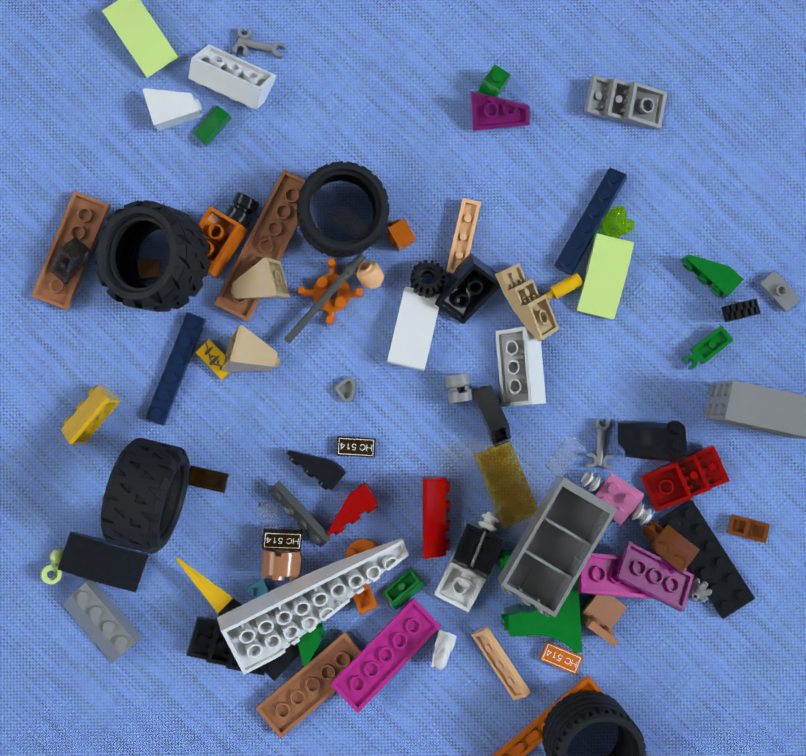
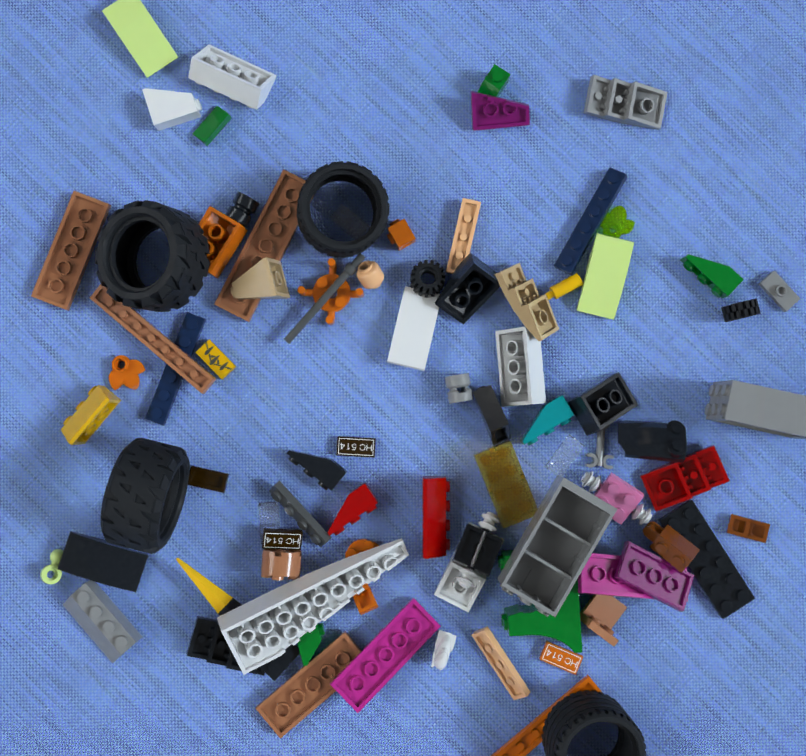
clear smoke slope [51,238,90,284] -> none
medium nougat slope [138,259,162,280] -> none
tan slope [221,325,280,372] -> none
light grey bar [233,27,285,59] -> none
medium azure tile [247,578,271,597] -> none
light grey tile [333,378,357,402] -> none
green slope [382,568,426,610] -> none
green plate [681,325,734,370] -> none
light grey plant [688,578,712,602] -> none
none -> nougat plate [90,284,216,394]
none -> orange plate [109,355,145,390]
none -> teal slope [520,395,574,446]
none -> black slope [567,372,638,435]

